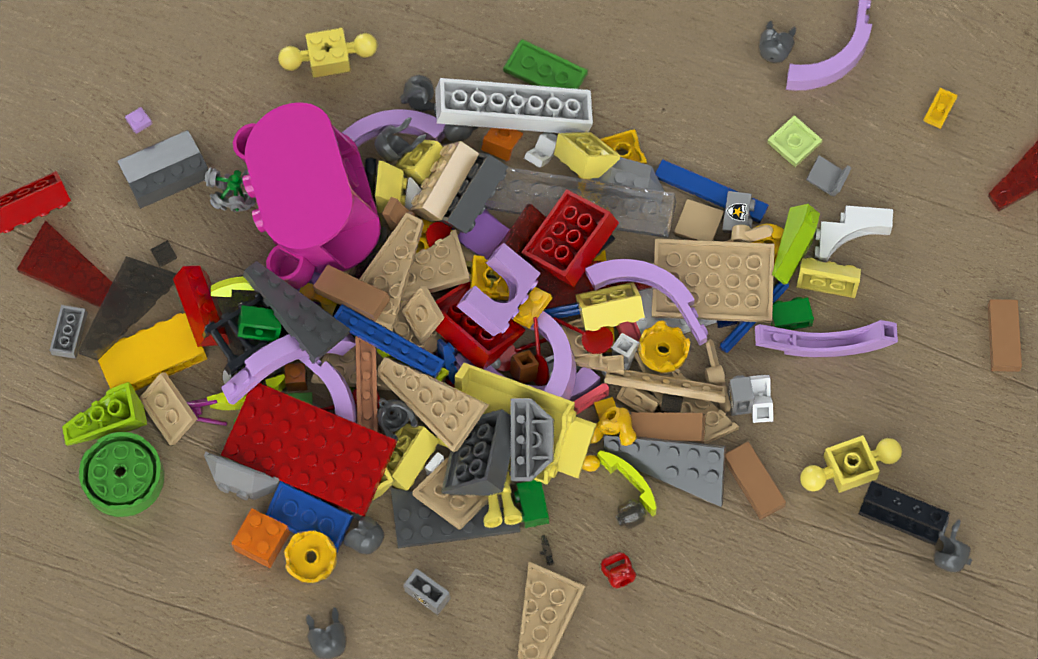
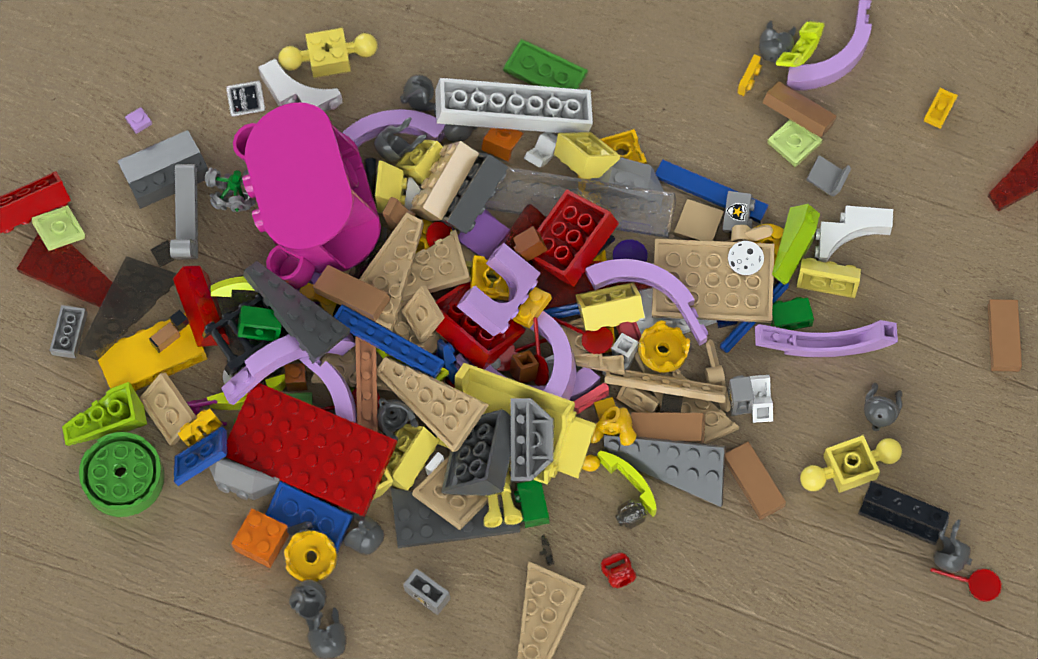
none -> yellowish green tile [32,206,85,251]
none -> piece [149,309,189,353]
none -> light grey beam [170,164,198,260]
none -> blue tile [174,426,227,486]
none -> yellow brick [177,409,223,447]
none -> sticker [227,81,265,116]
none -> white arch [259,59,343,112]
none -> clear smoke tile [287,521,314,536]
none -> dark grey hair [289,580,326,630]
none -> dark orange brick [513,226,547,262]
none -> dark purple sticker [613,239,648,262]
none -> white sticker [728,241,764,275]
none -> yellow plate [737,54,763,96]
none -> medium nougat piece [763,81,837,138]
none -> neon yellow slope [776,22,824,67]
none -> dark grey hair [864,382,903,431]
none -> red piece [930,568,1002,602]

